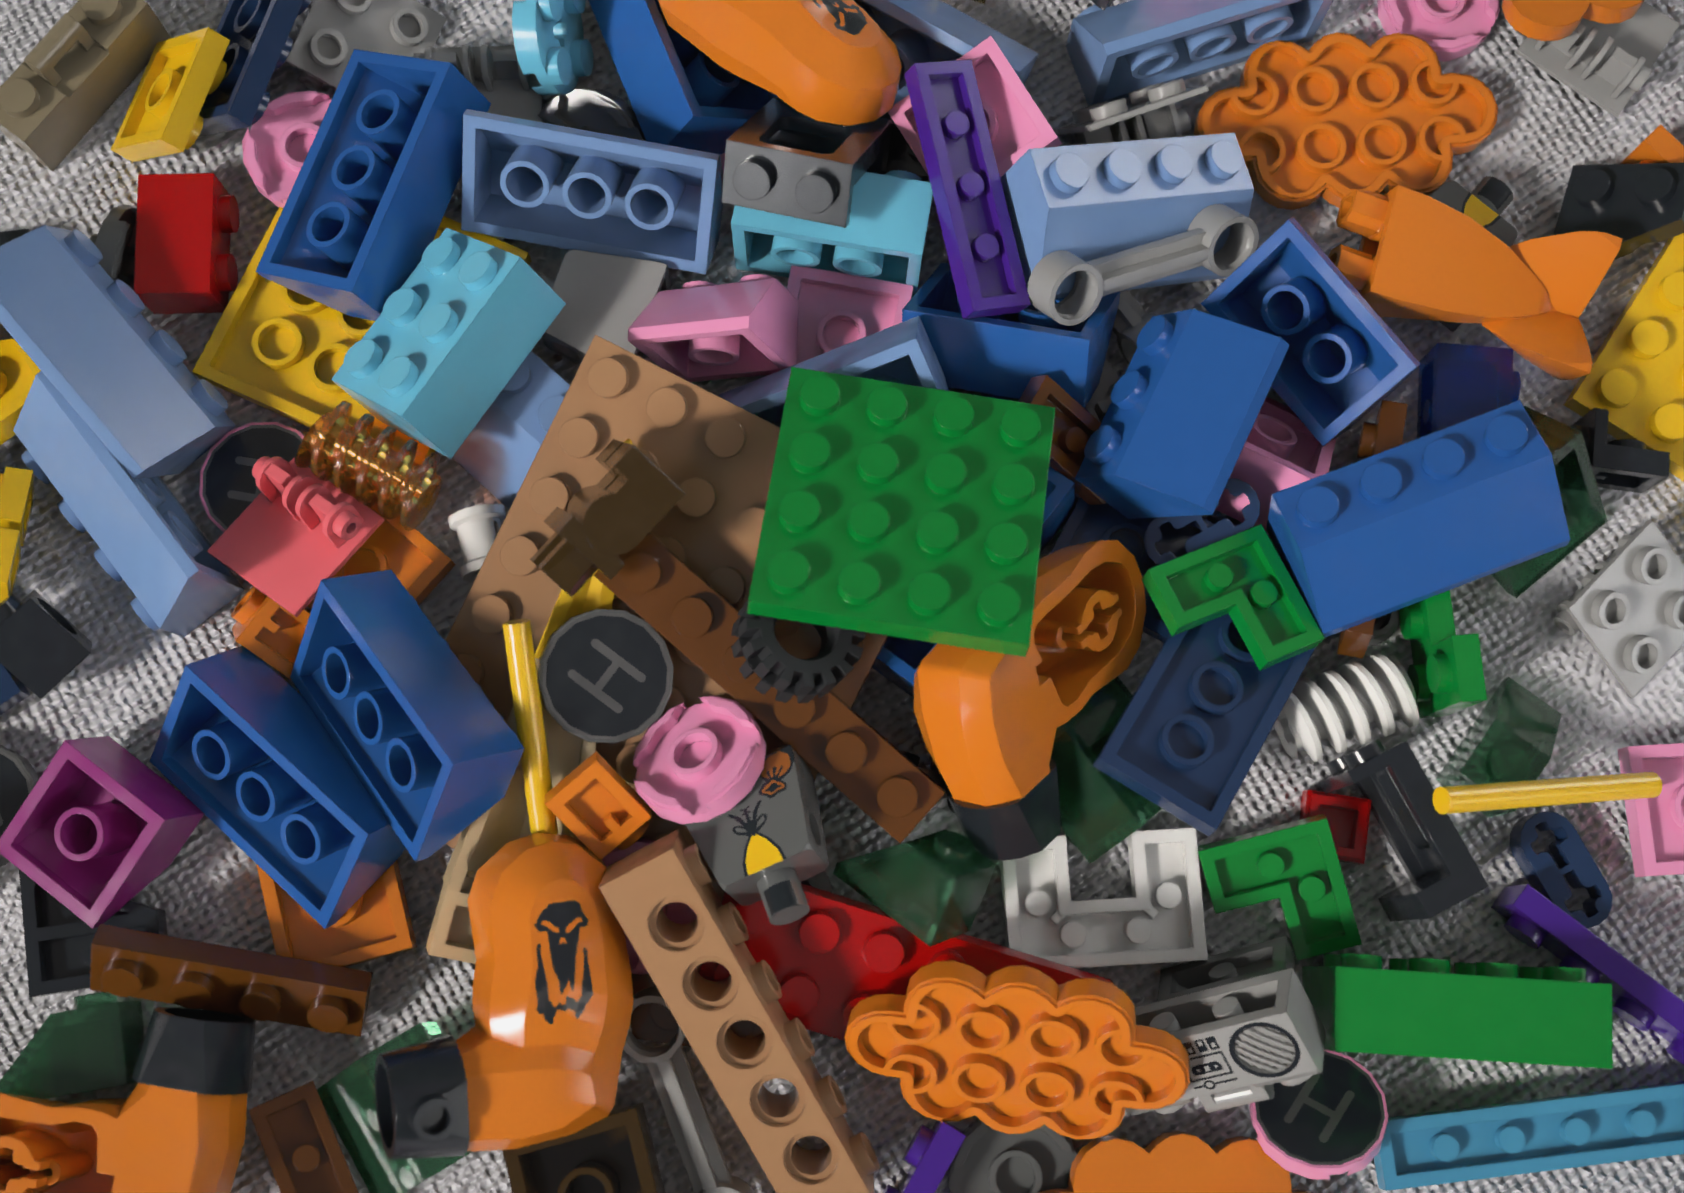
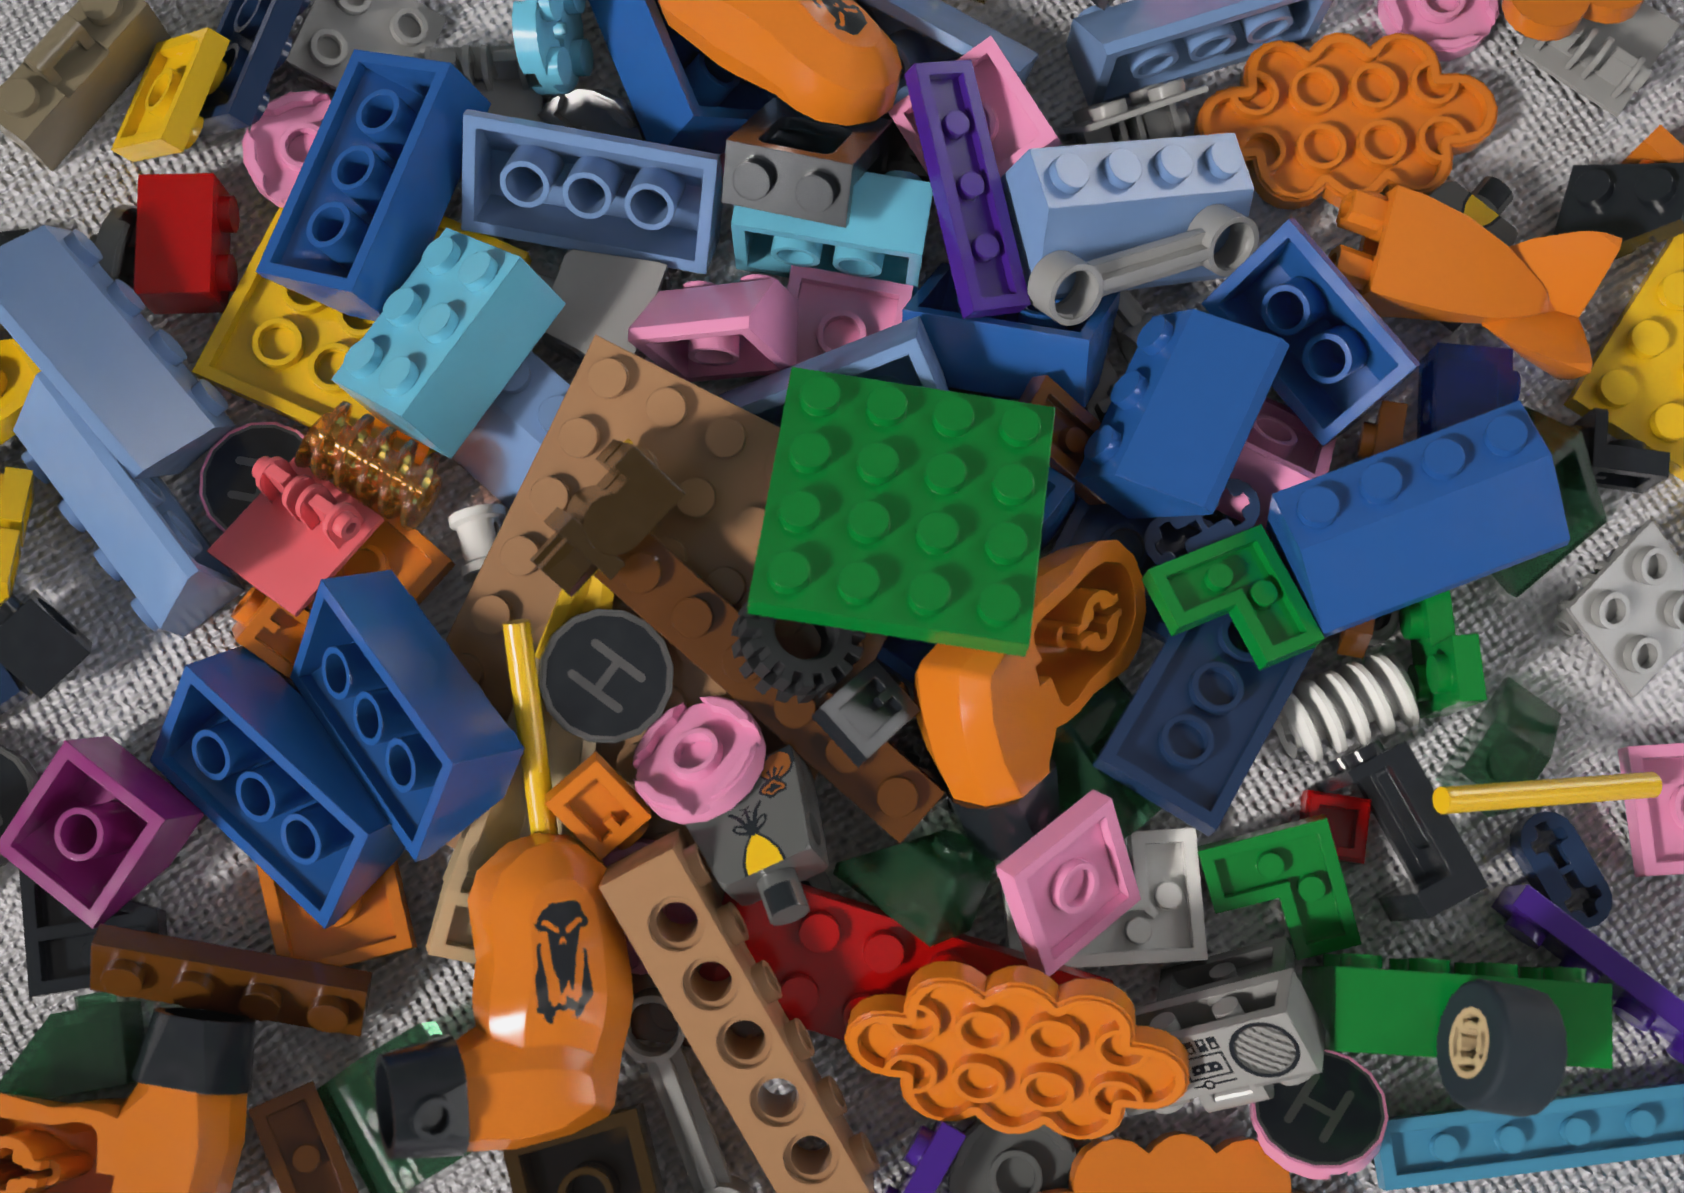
none -> black bracket [811,659,921,767]
none -> bright pink plate [995,789,1141,977]
none -> black wheel [1437,979,1567,1117]

